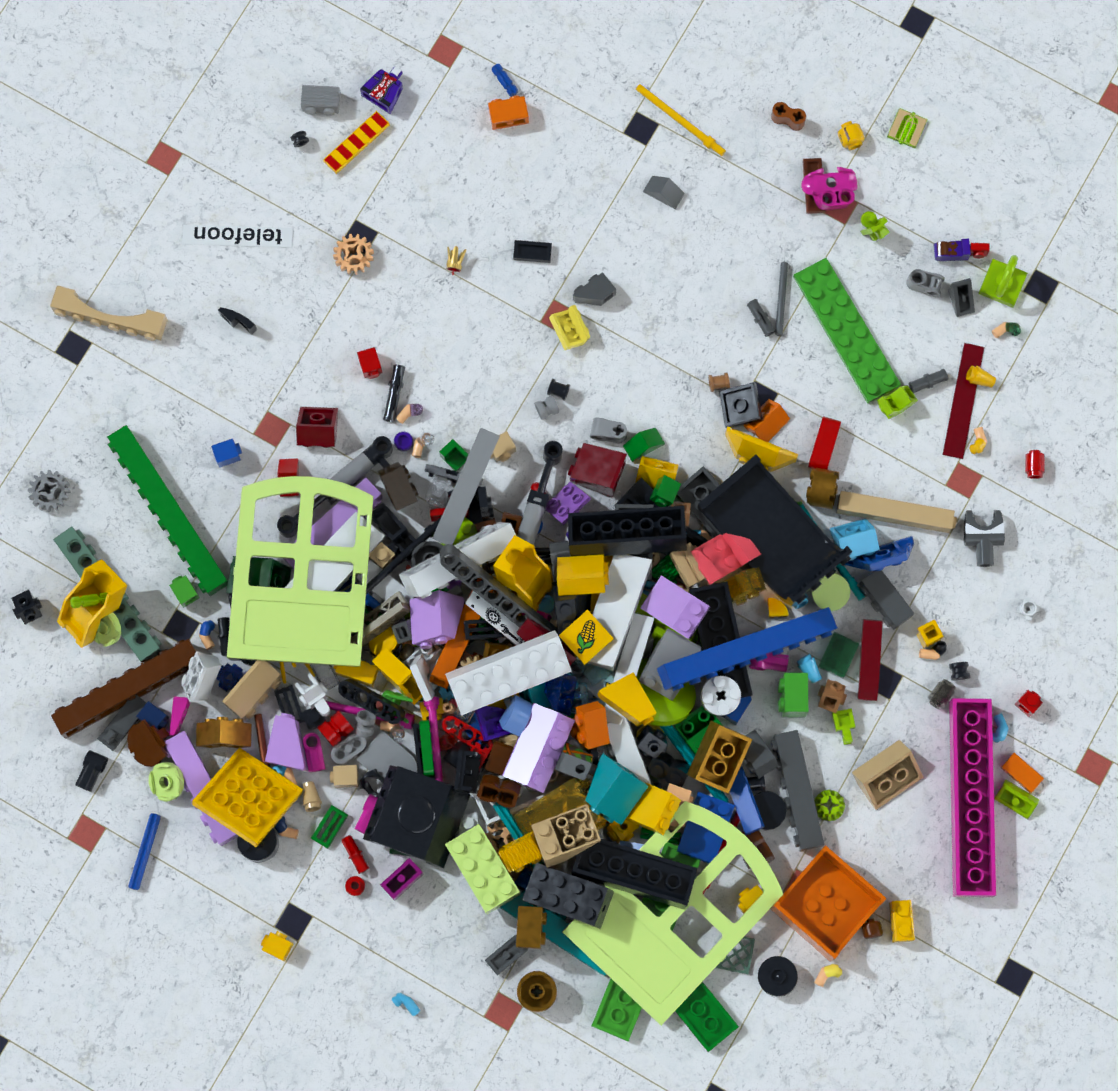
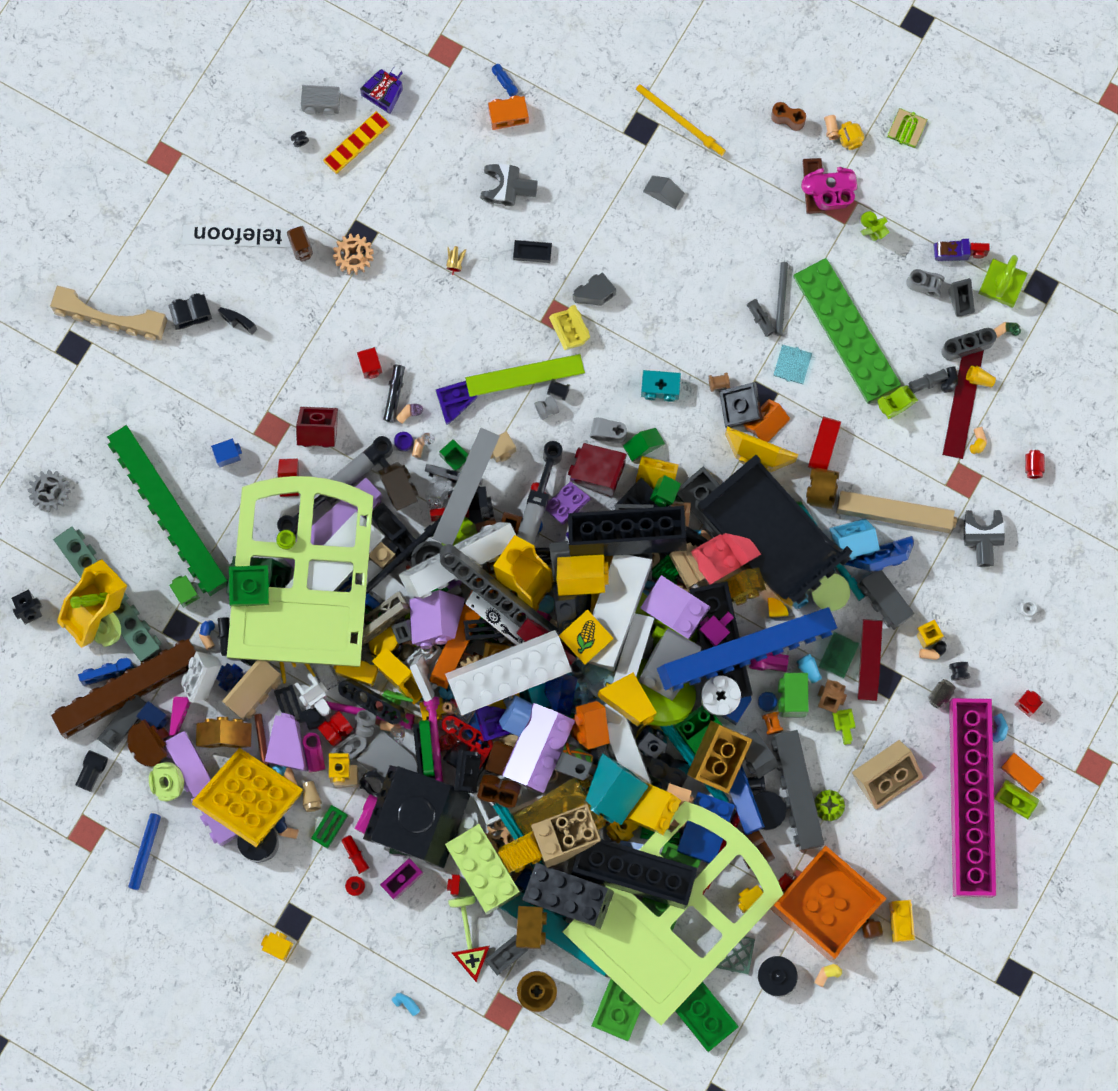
none -> blue hinge [78,657,134,686]
none -> black brick [168,293,212,330]
none -> green plate [229,565,269,606]
none -> lime plate [276,530,296,550]
none -> reddish brown brick [287,226,313,262]
none -> yellow brick [329,753,350,783]
none -> dark purple wing [435,381,477,425]
none -> red plate [447,874,461,896]
none -> yellowish green piece [448,895,490,982]
none -> lime sticker [465,354,585,397]
none -> dark grey connector [480,164,538,206]
none -> teal brick [641,370,681,402]
none -> magenta brick [699,612,734,647]
none -> blue tile [758,692,778,712]
none -> orange bush [762,712,784,735]
none -> clear light blue piece [773,344,812,384]
none -> red piece [778,871,795,891]
none -> light nougat pin [824,115,839,140]
none -> dark grey beam [941,328,997,360]
none -> black arm [941,366,959,393]

